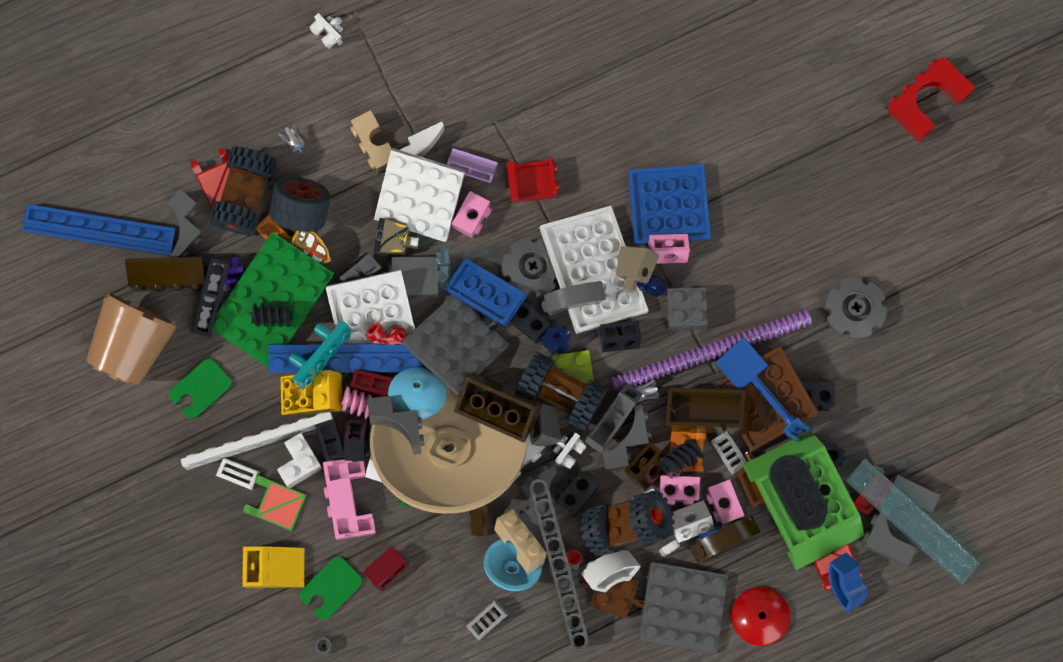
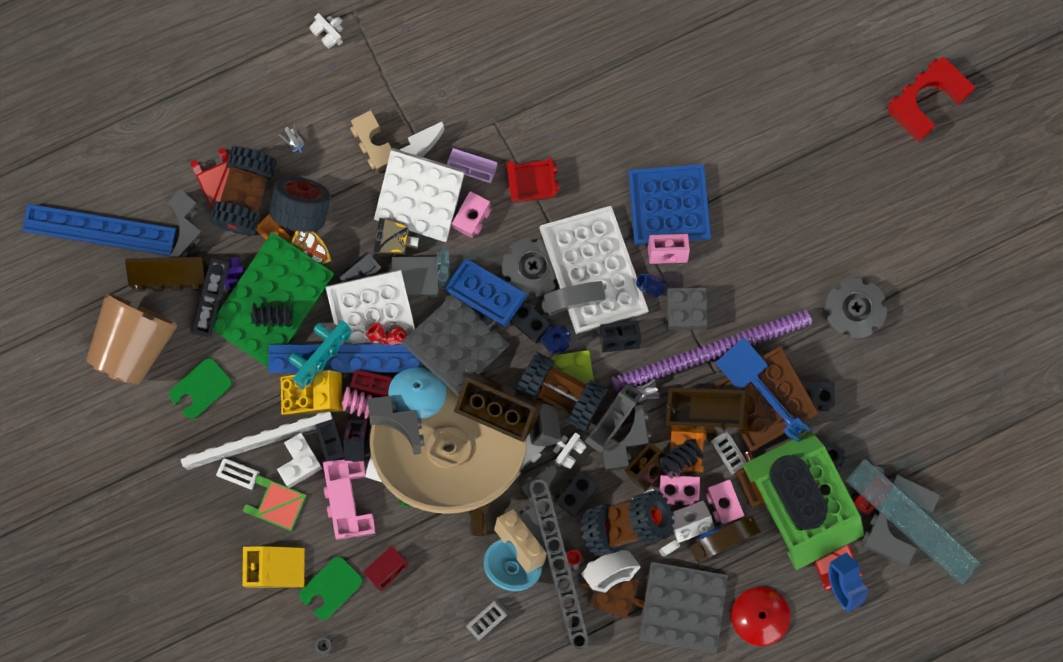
dark tan torso [616,246,659,292] -> none

